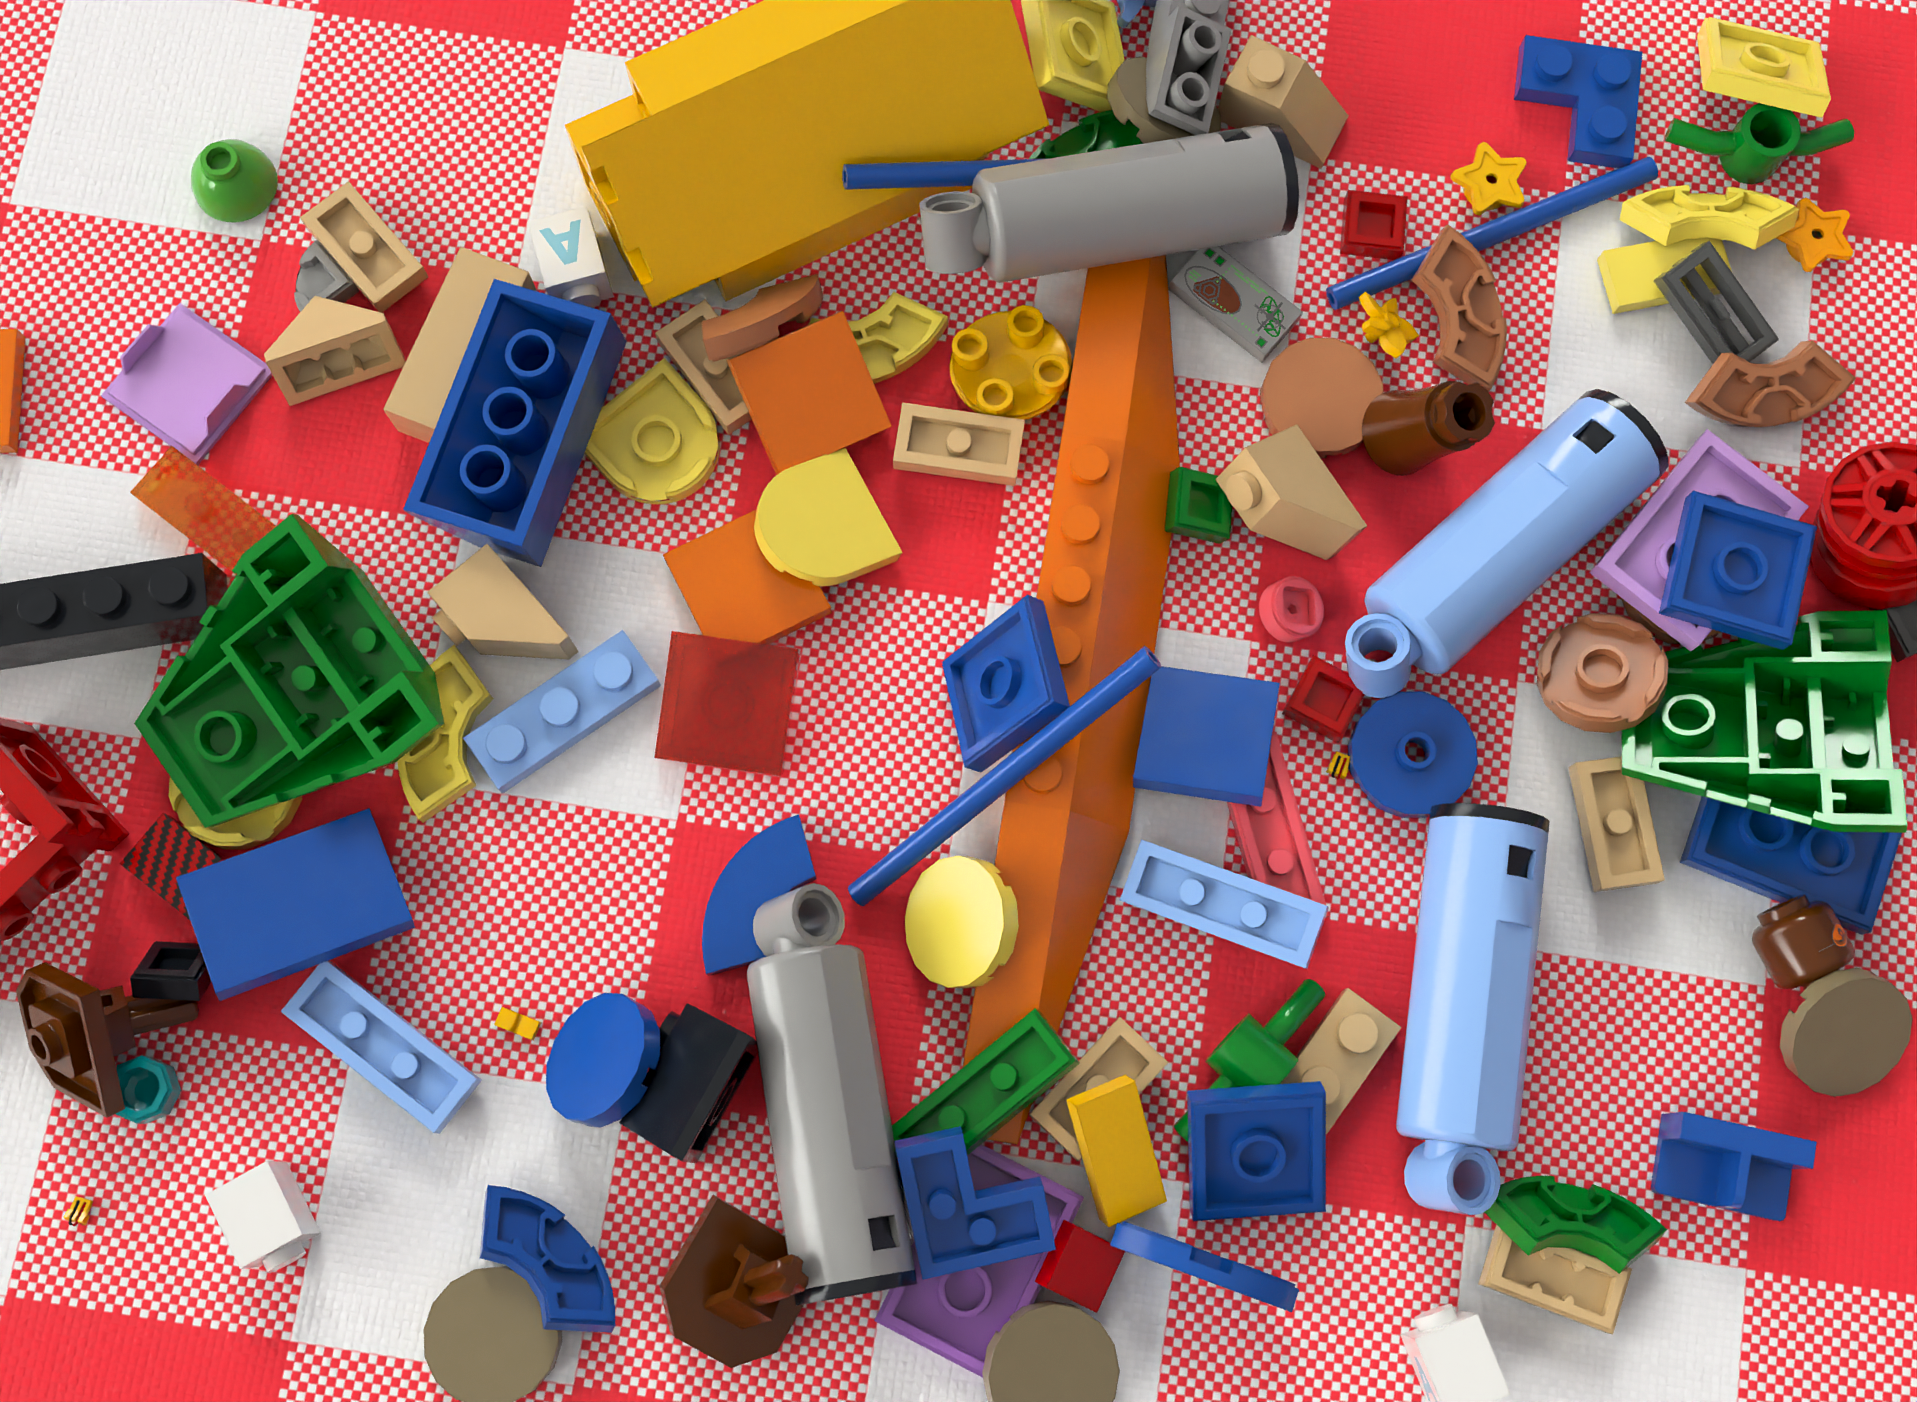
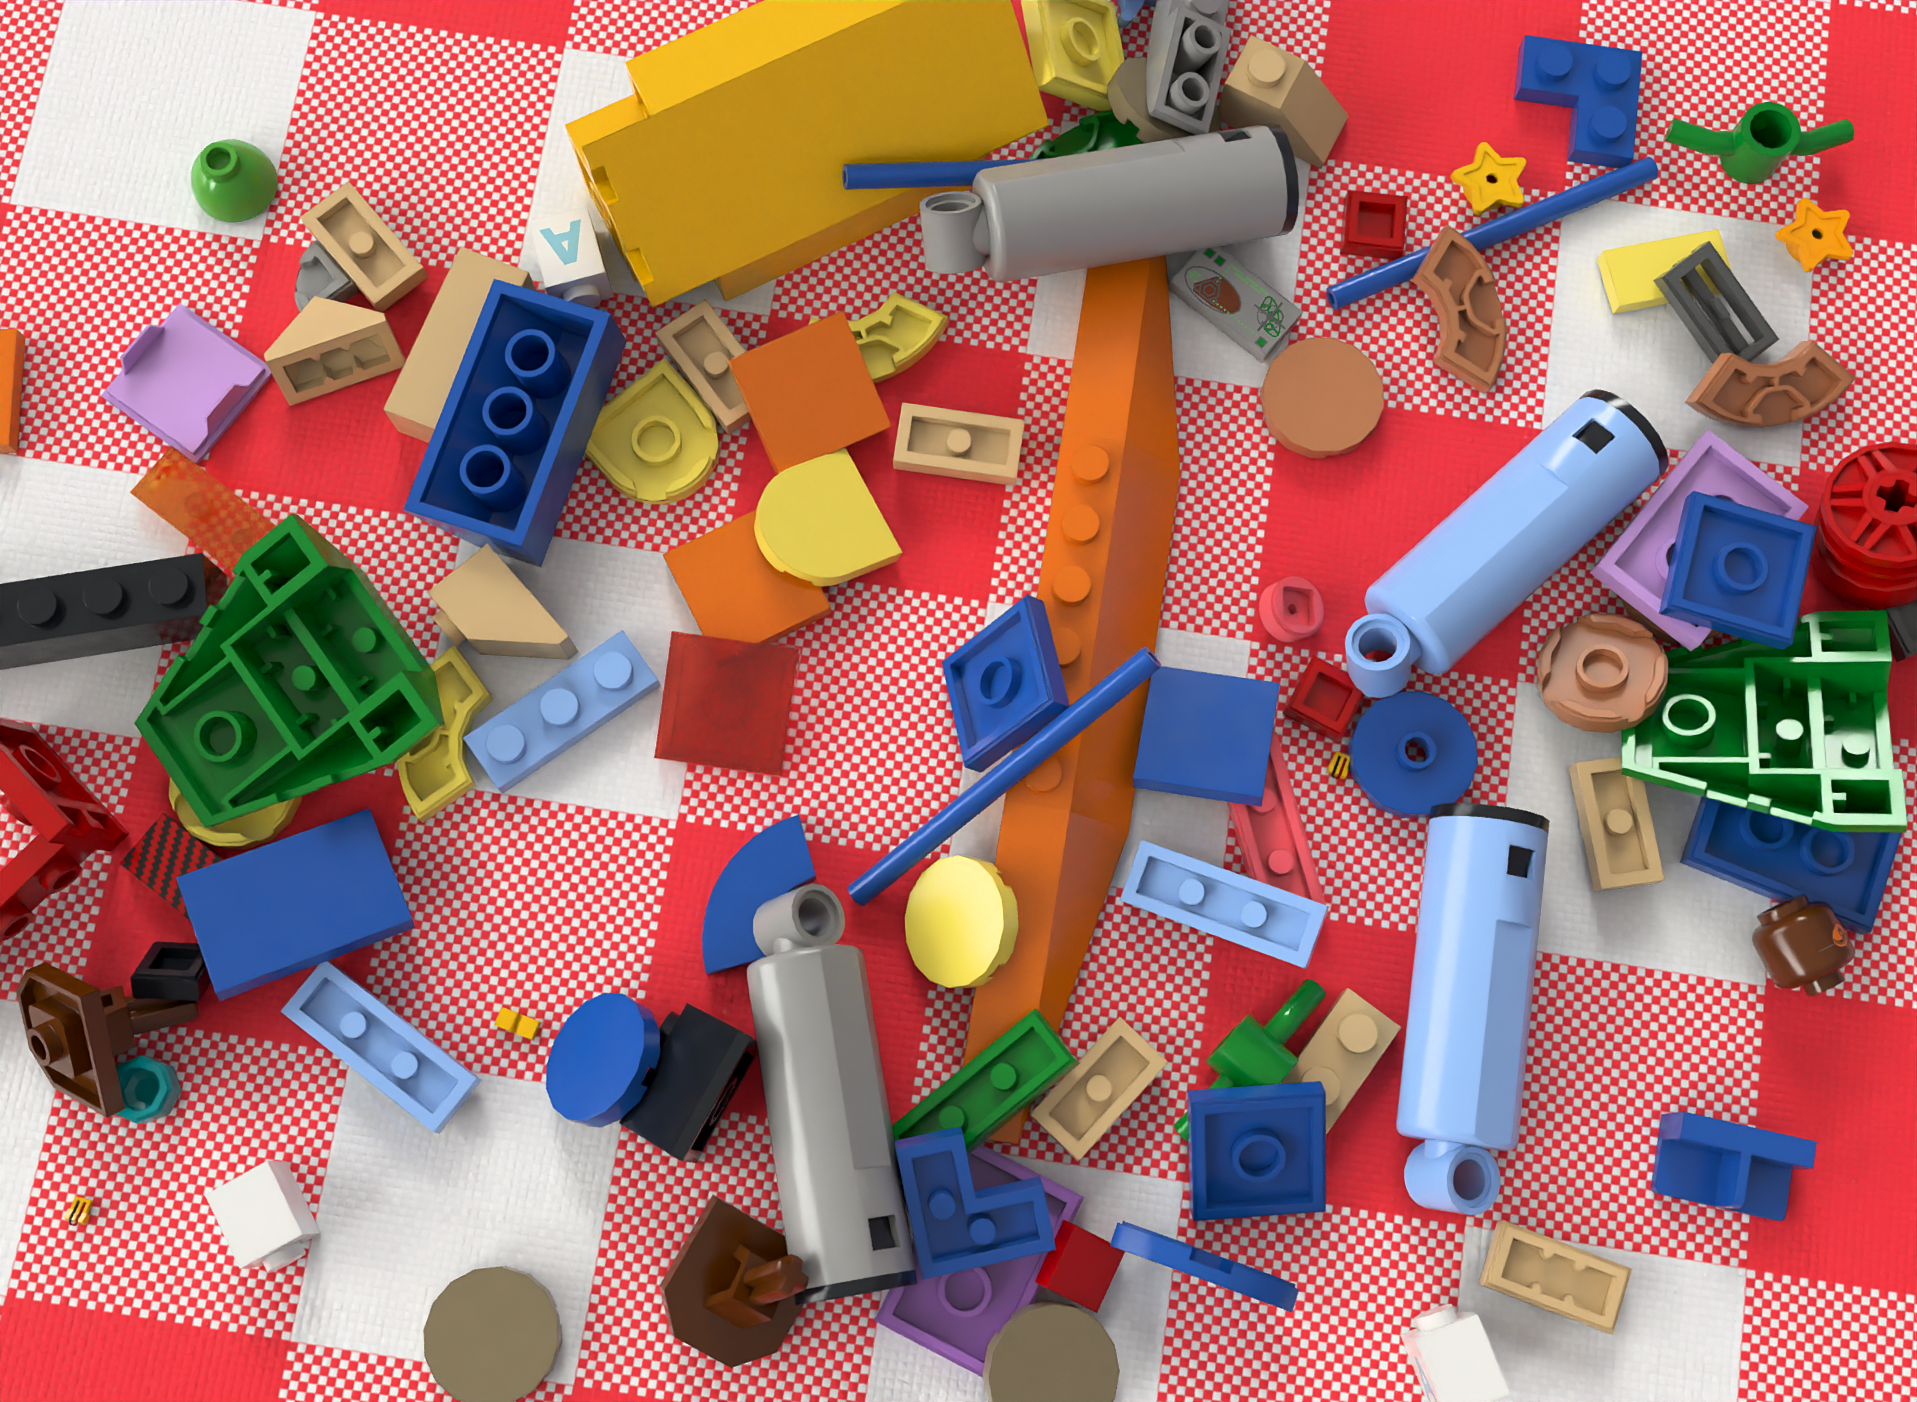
blue tile [480,1185,616,1333] -> none
nougat tile [702,274,823,362] -> none
yellow dish [950,305,1072,420] -> none
yellow tile [1066,1075,1167,1227] -> none
green tile [1165,467,1233,544] -> none
tan slope [1215,425,1367,560] -> none
yellow plant [1358,291,1419,359] -> none
reddish brown plant [1362,381,1495,476] -> none
green tile [1484,1176,1668,1274] -> none
light yellow tile [1619,185,1799,250] -> none
light yellow tile [1697,17,1831,118] -> none
dark tan tile [1780,968,1913,1097] -> none

